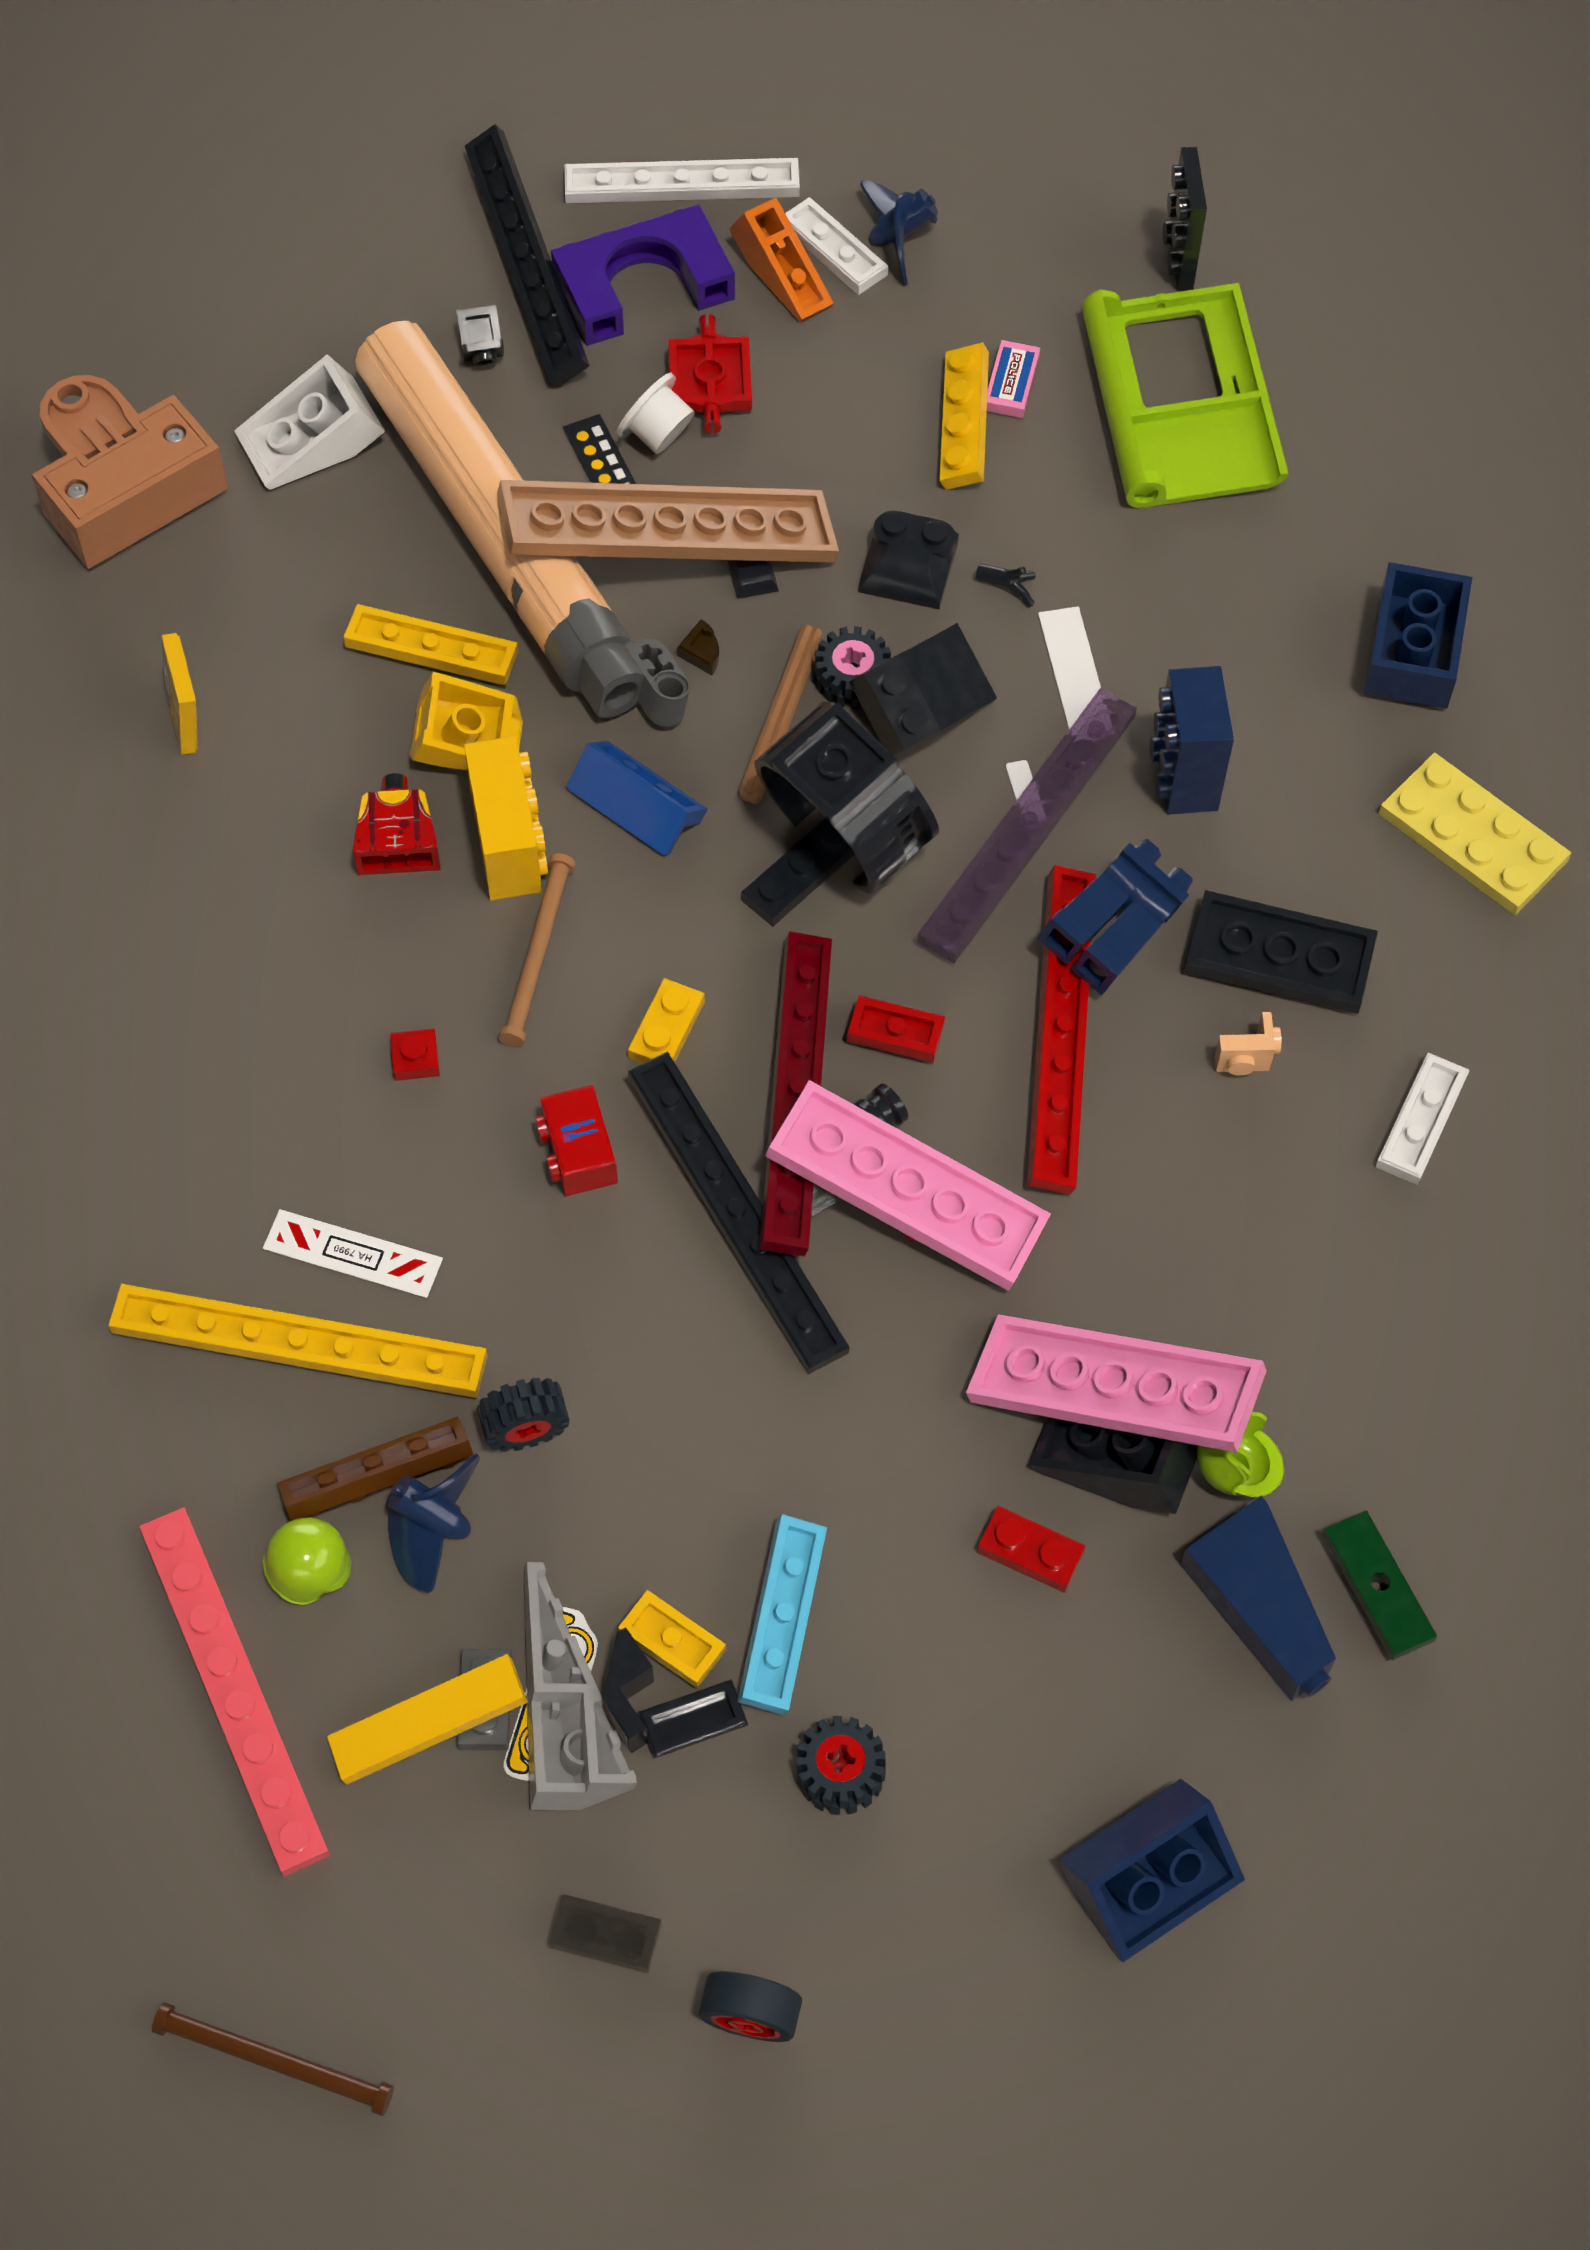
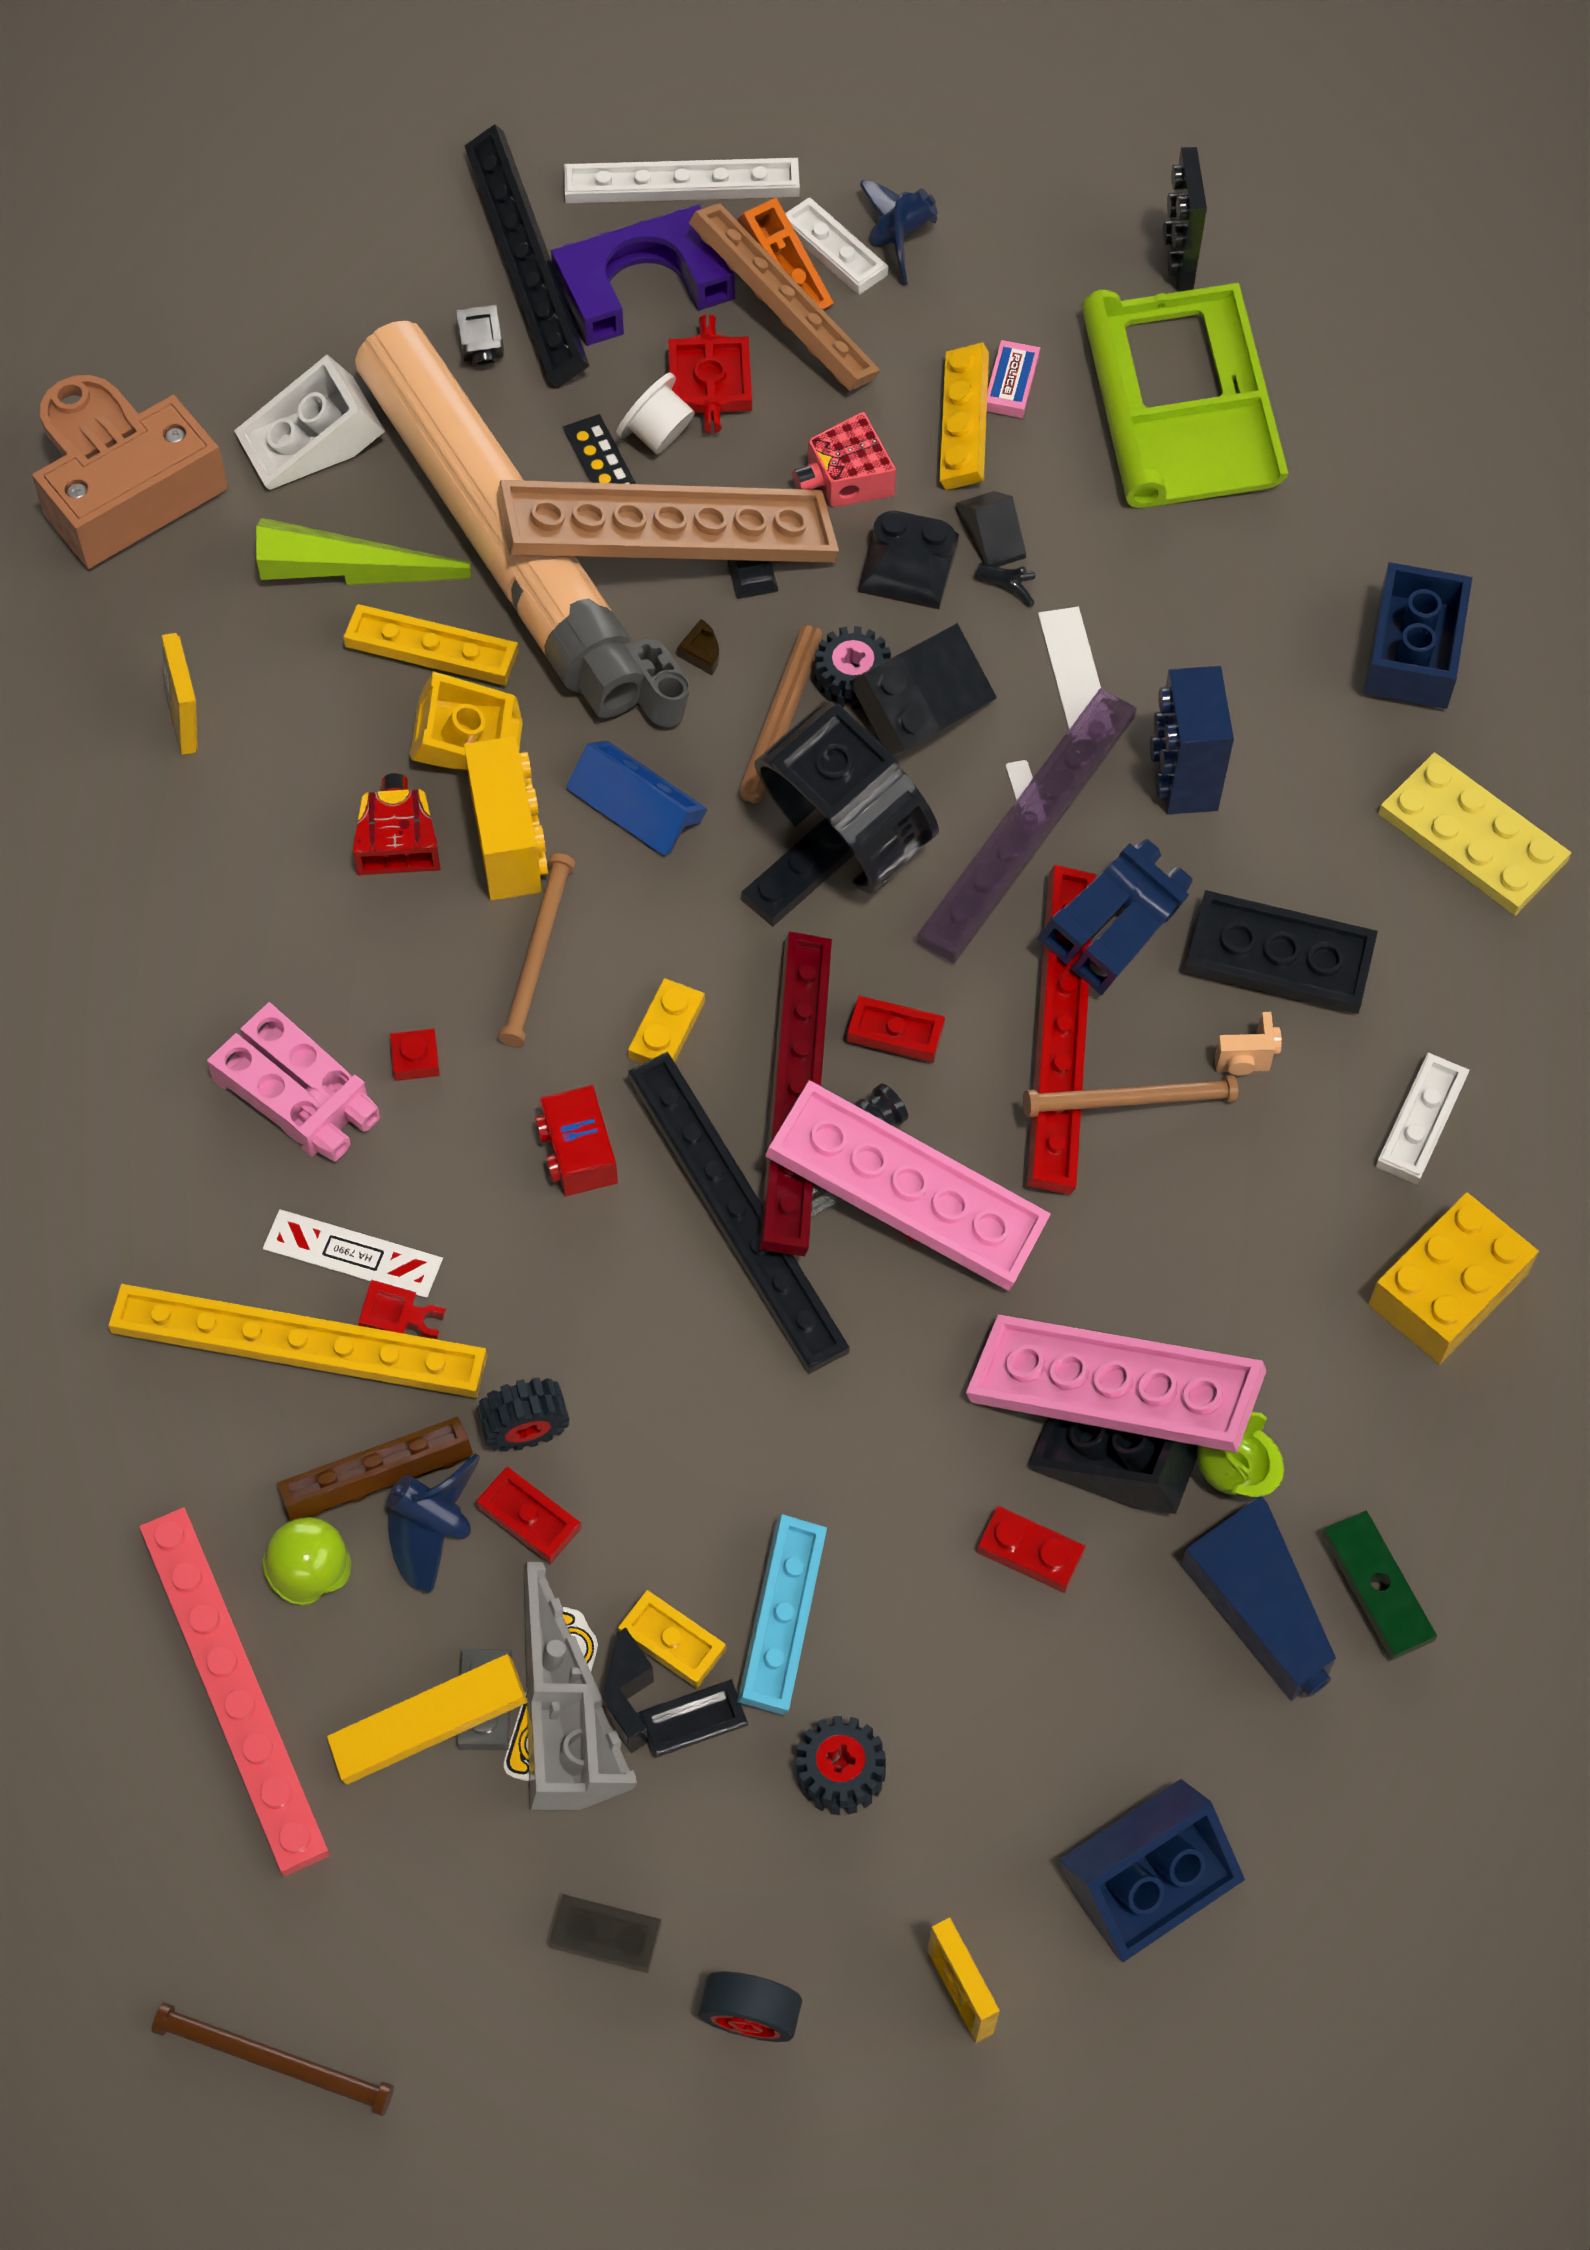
none -> bright pink hips [207,1002,380,1162]
none -> lime wedge [256,518,471,585]
none -> red plate [358,1279,446,1339]
none -> red plate [476,1466,582,1565]
none -> medium nougat plate [689,203,880,391]
none -> coral torso [792,412,896,507]
none -> yellow plate [927,1917,1000,2043]
none -> black slope [956,491,1026,567]
none -> medium nougat bar [1023,1075,1238,1117]
none -> yellow brick [1368,1192,1539,1365]

